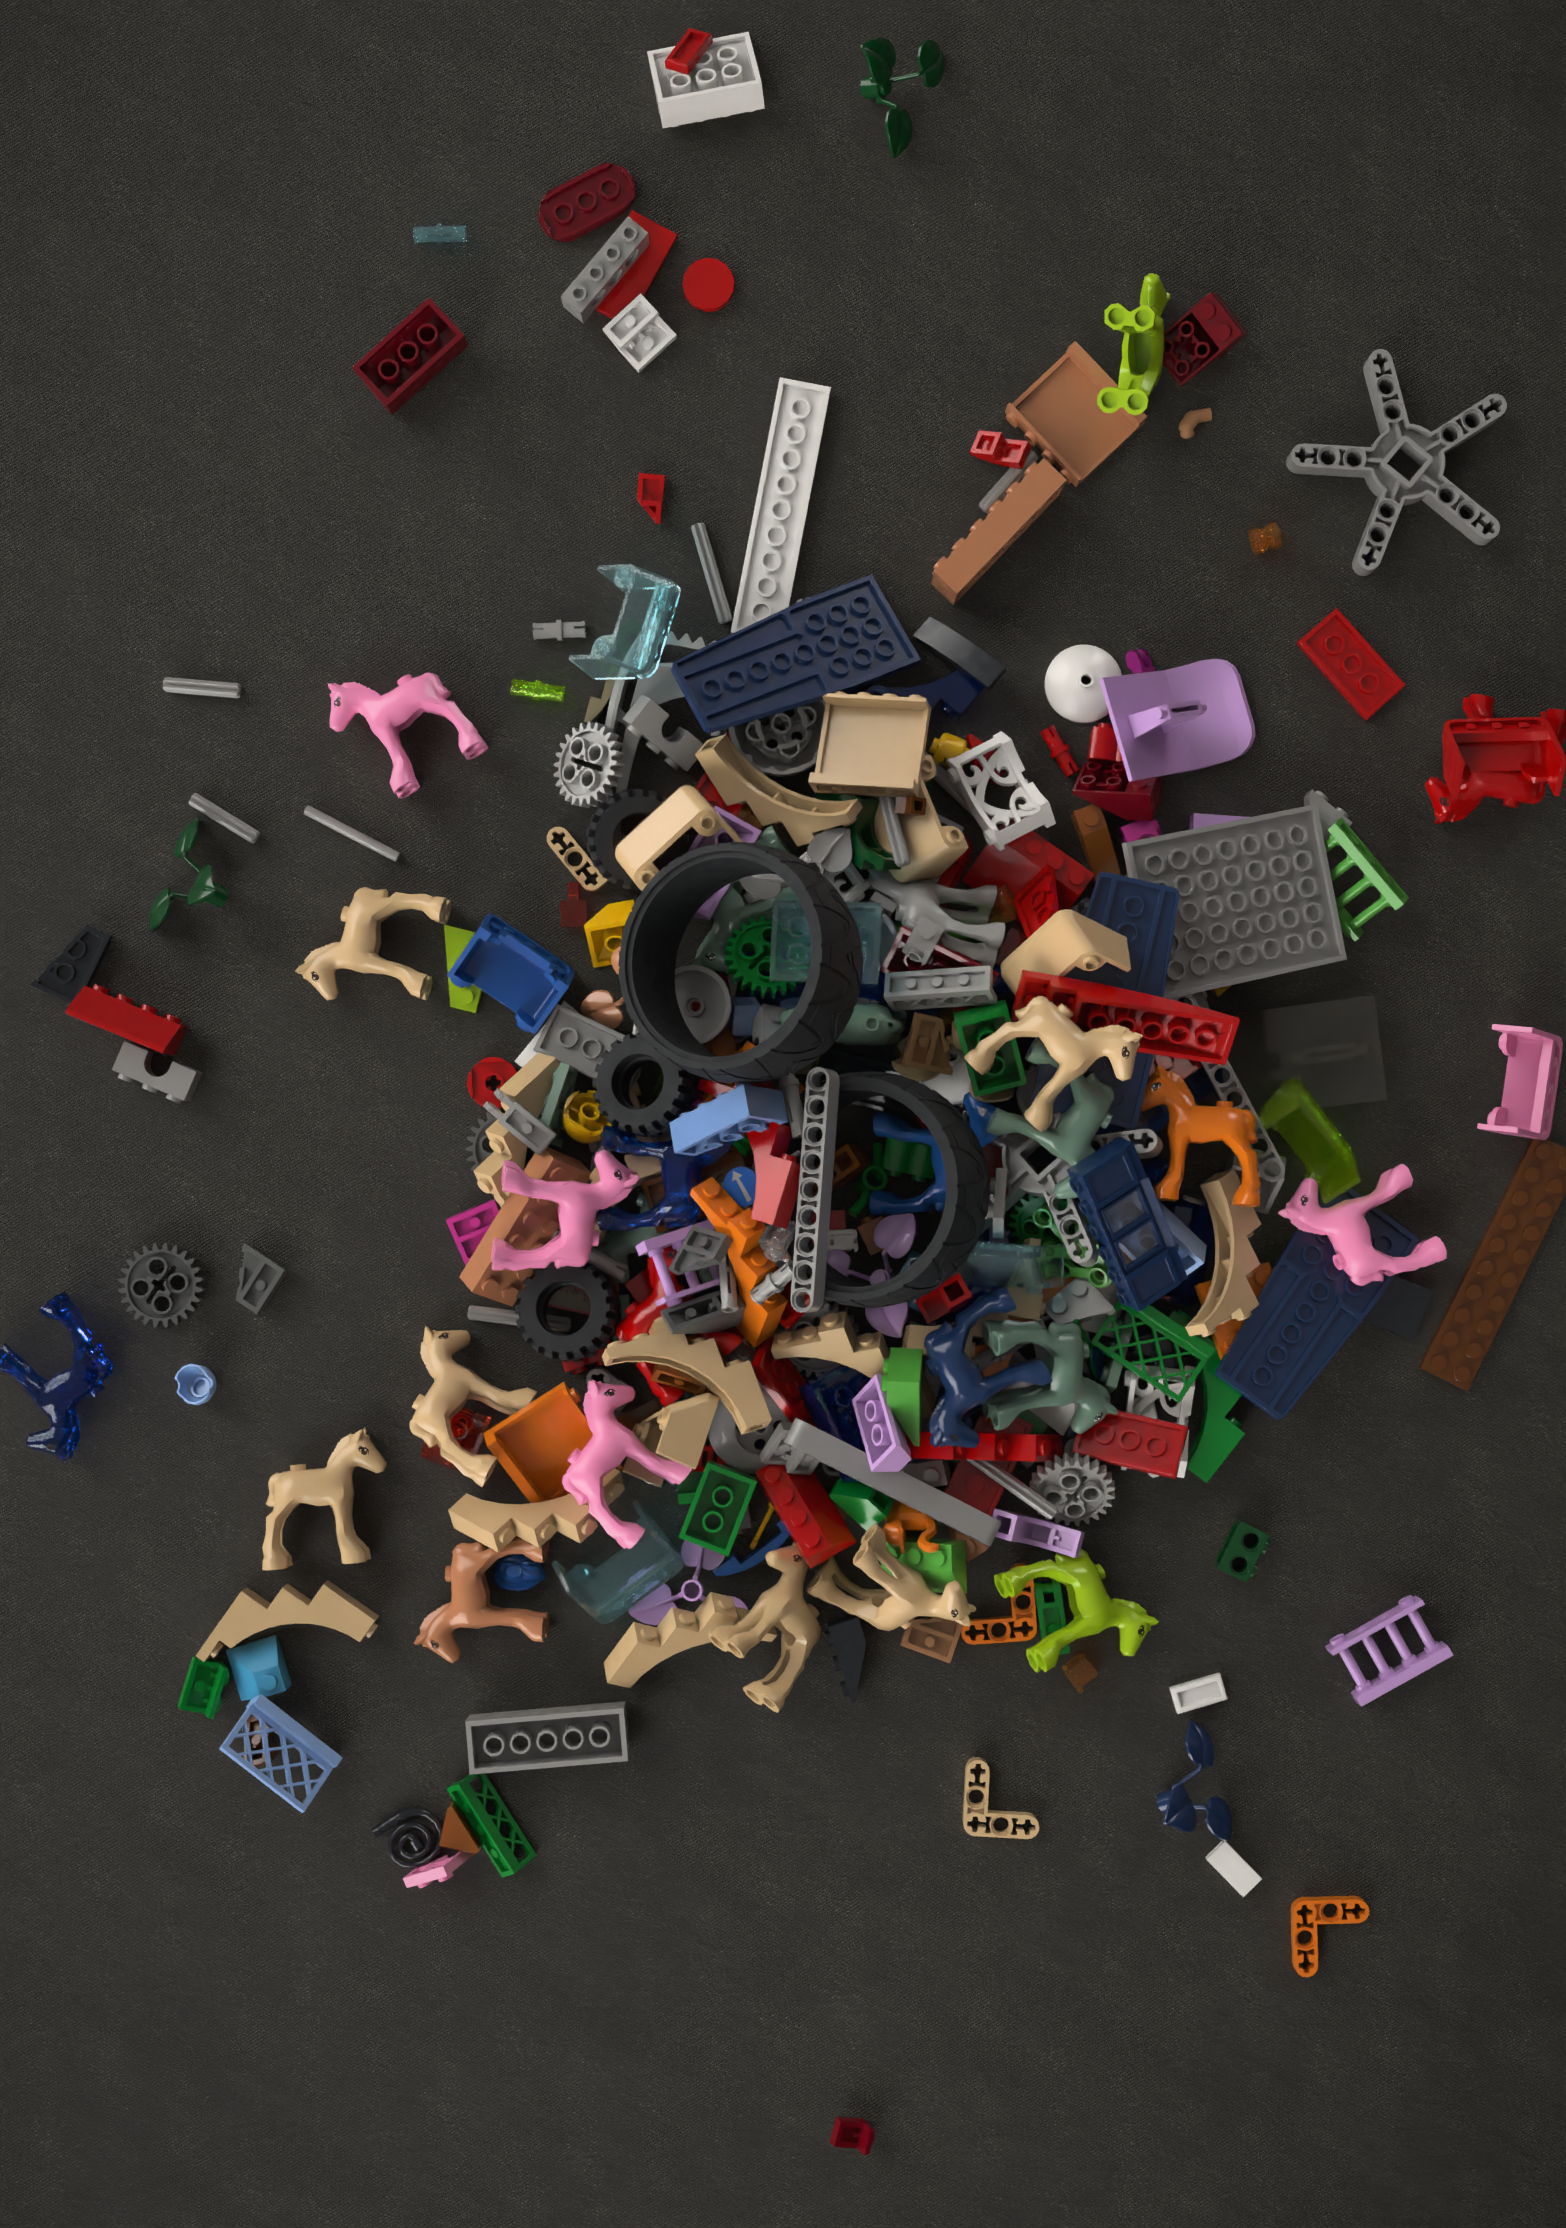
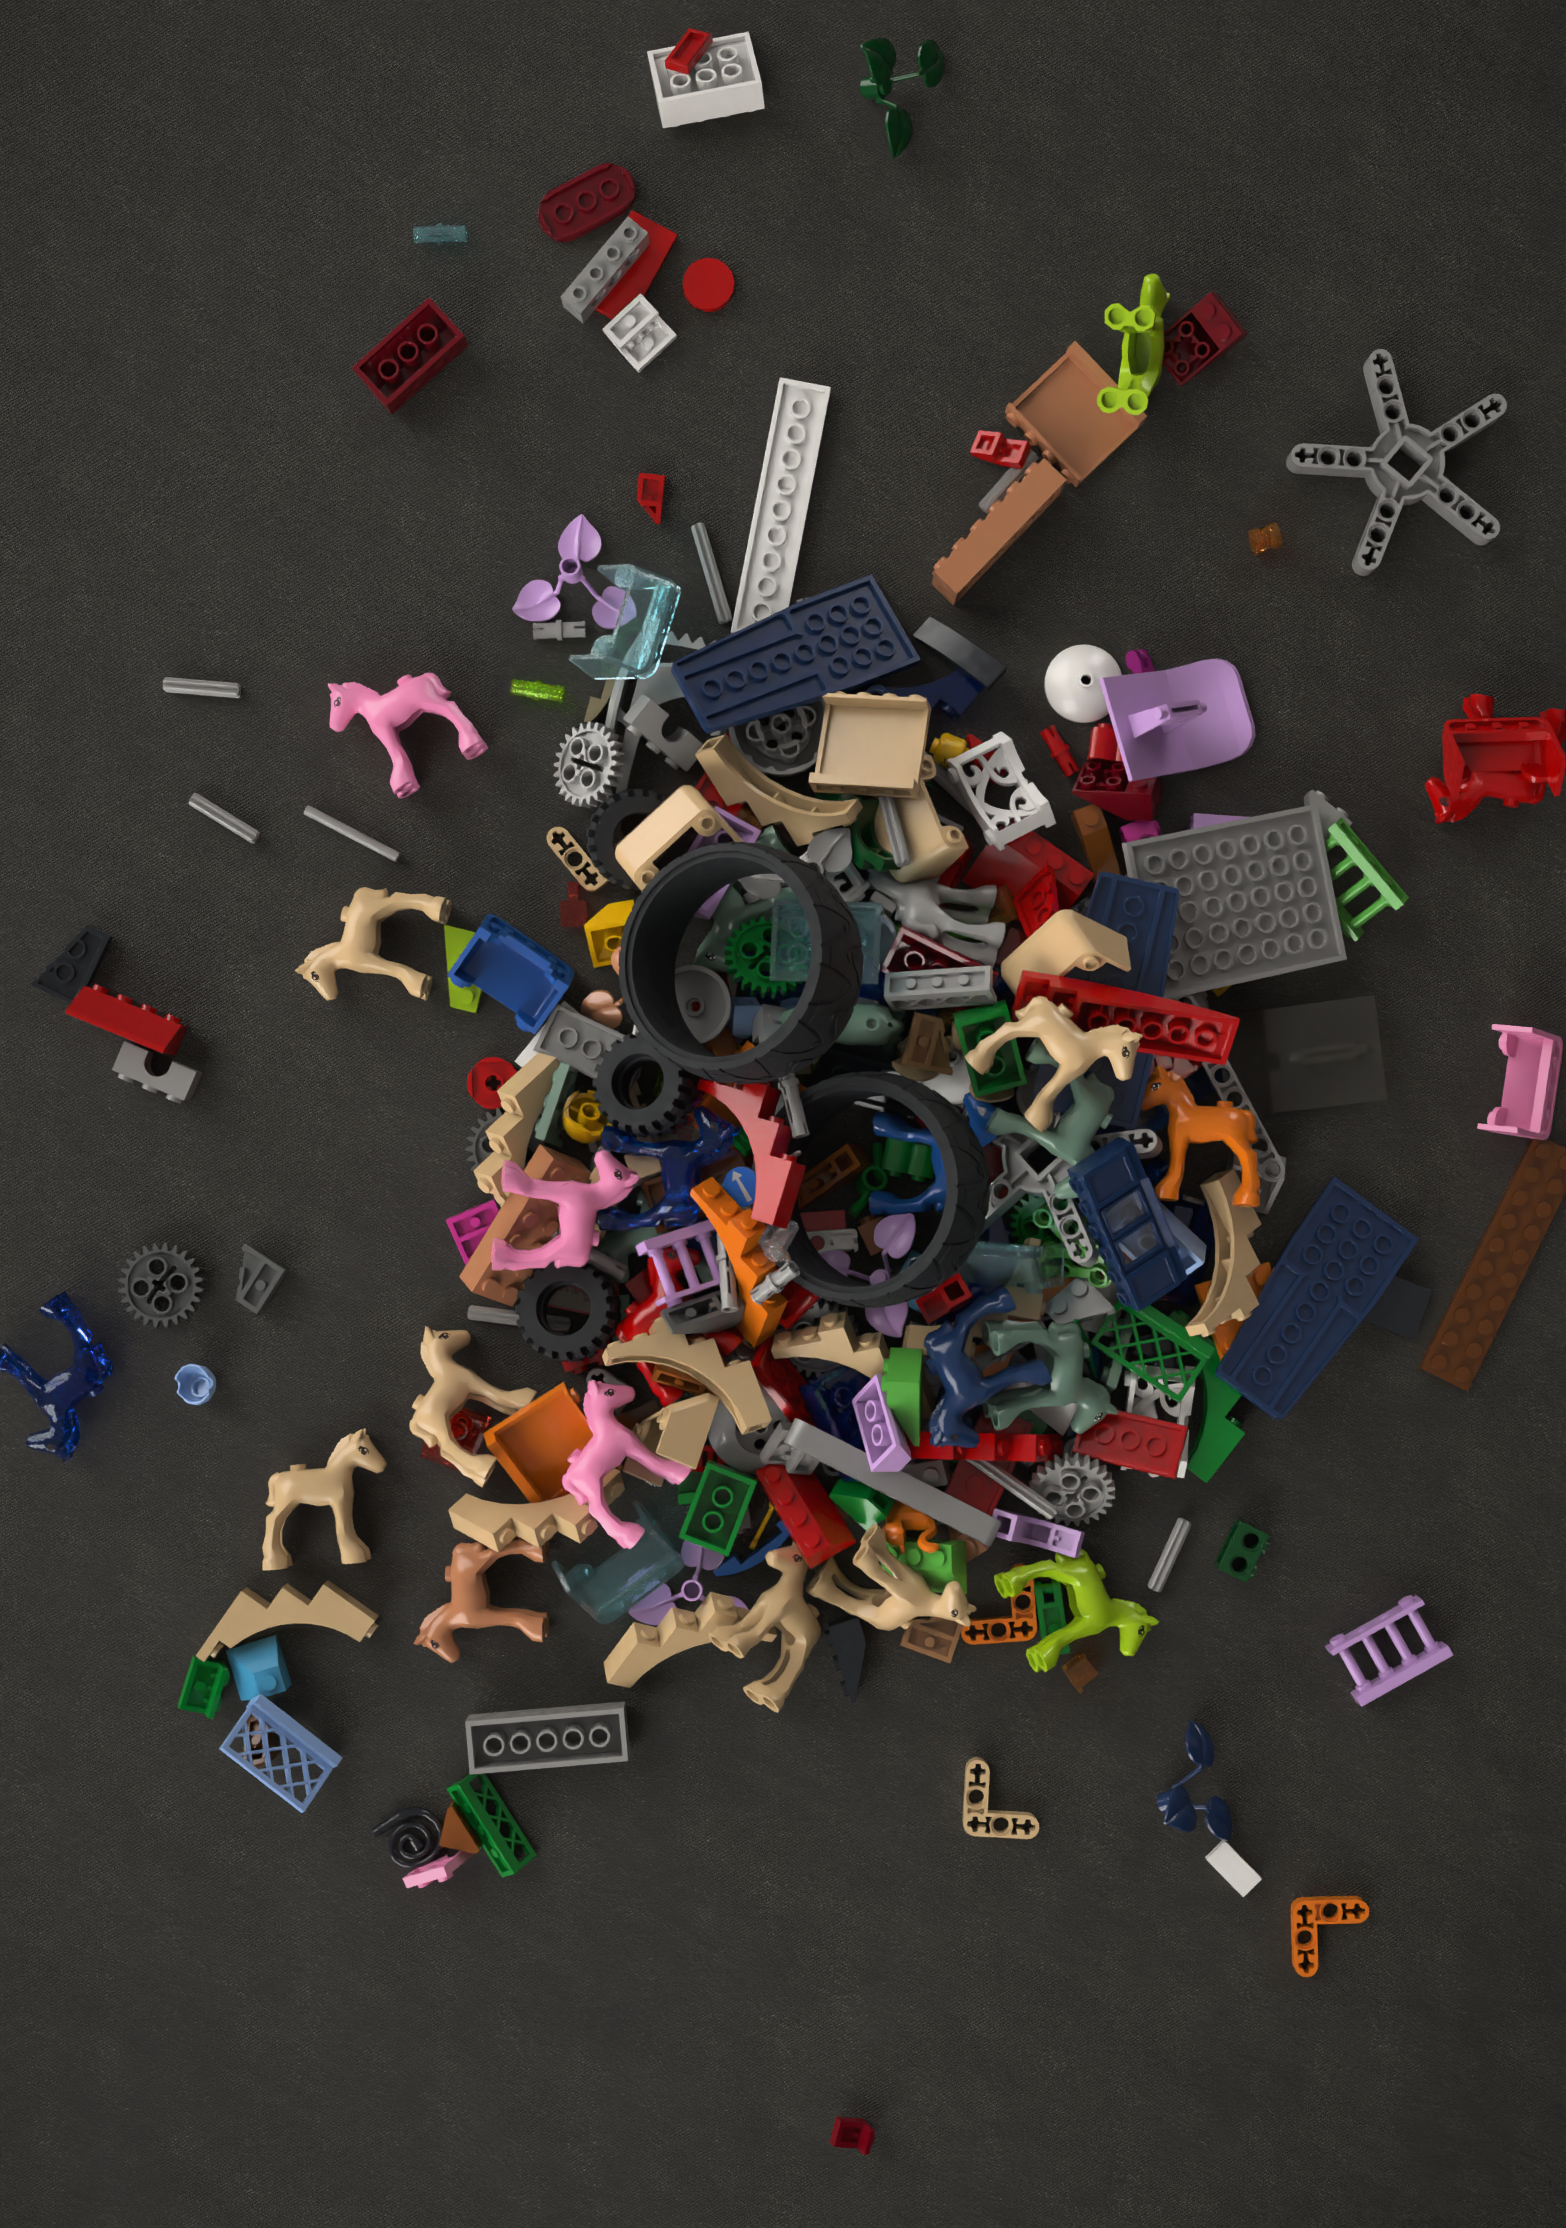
dark green plant [149,817,229,933] -> none
light grey hinge [483,1088,557,1156] -> none
blue hat [494,1554,546,1591] -> none
dark grey wing [668,1225,733,1275] -> none
medium blue wedge [669,1083,788,1156] -> none
light grey beam [790,1067,840,1312] -> none
reddish brown piece [895,796,927,816] -> none
light grey bracket [902,915,945,964] -> none
light grey wing [988,1168,1007,1238] -> none
white tile [1169,1672,1228,1714] -> none
medium nougat arm [1179,407,1212,439] -> none
clear neon green windscreen [1259,1076,1361,1204] -> none
bright pink animal [1278,1164,1447,1286] -> none
red tile [1296,608,1406,721] -> none
none -> lavender plant [512,514,636,629]
none -> light grey axle [1148,1518,1191,1593]

